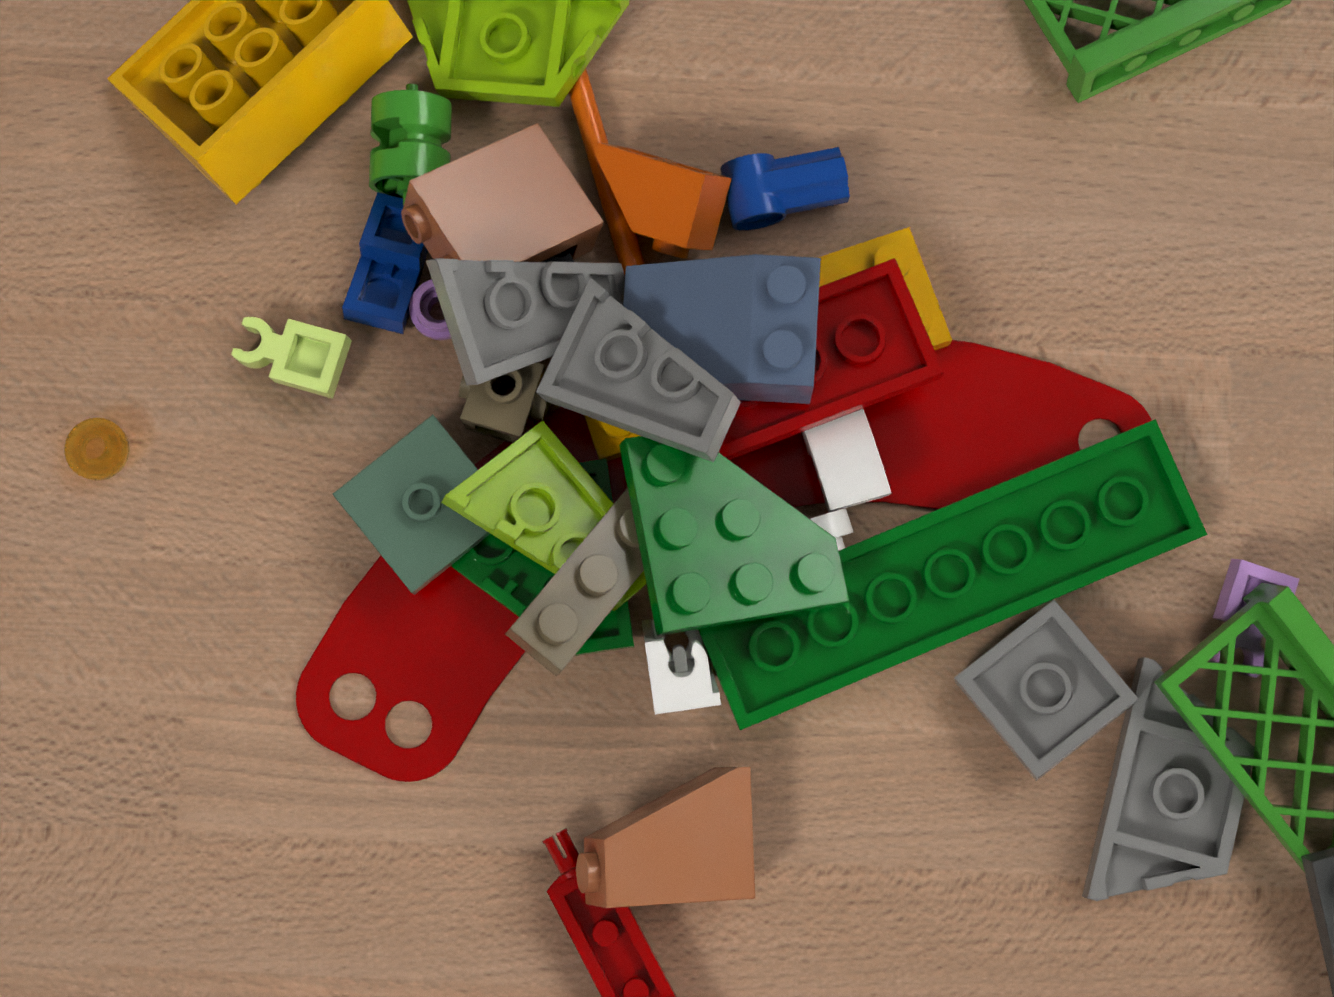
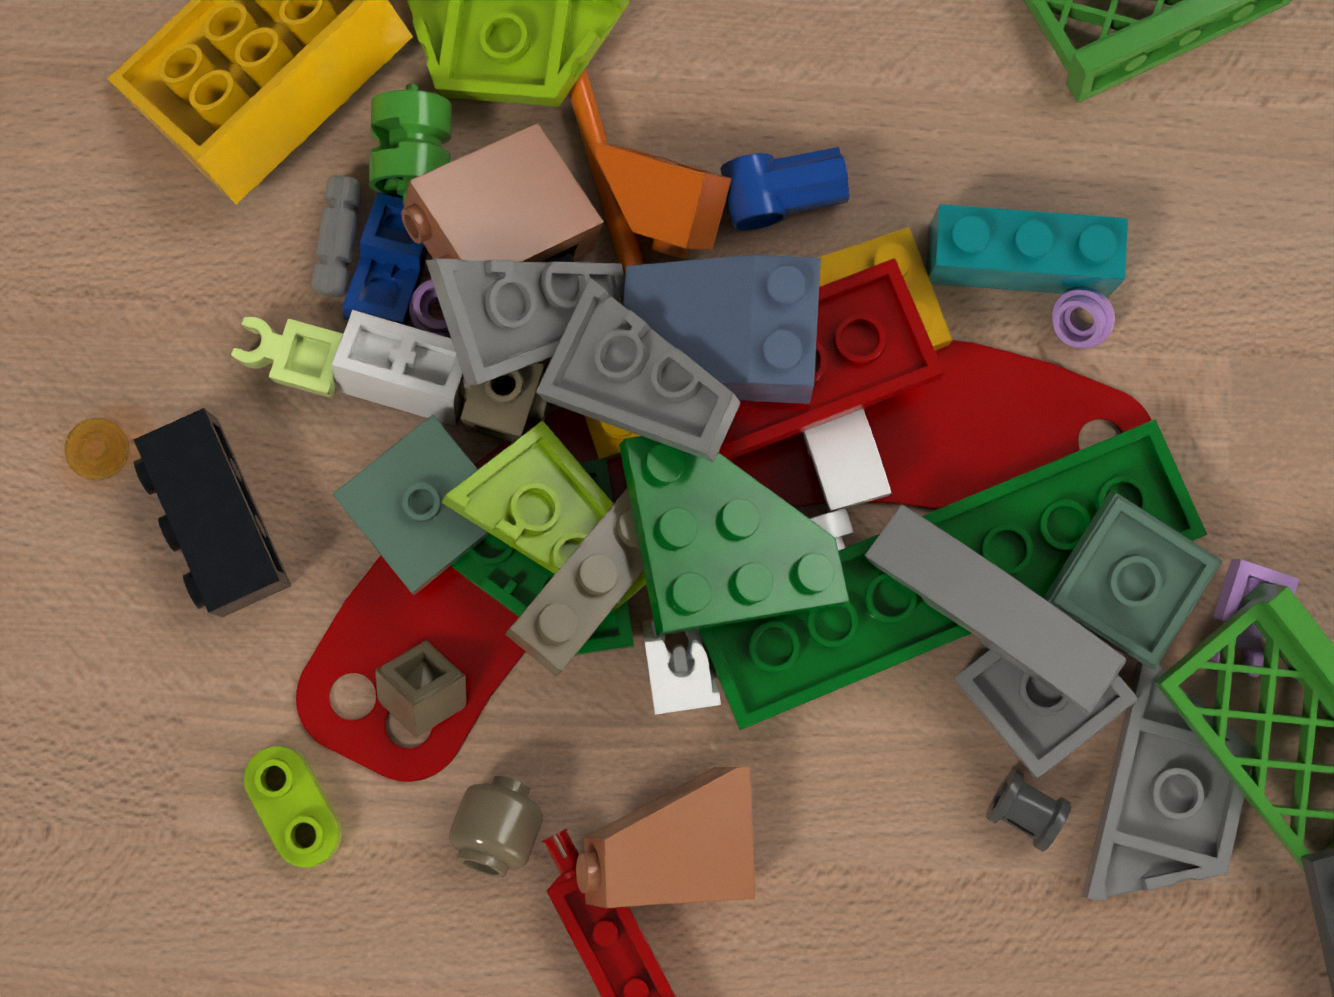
none -> black brick [133,408,291,617]
none -> lime plate [244,746,342,868]
none -> light grey axle [311,175,362,297]
none -> white hinge [332,310,463,426]
none -> dark tan slope [375,640,466,737]
none -> dark tan head [449,776,543,878]
none -> light grey slope [865,504,1127,714]
none -> teal brick [926,204,1128,297]
none -> dark grey bush [986,769,1071,852]
none -> sand green plate [1043,492,1222,670]
none -> lavender plate [1052,287,1115,348]

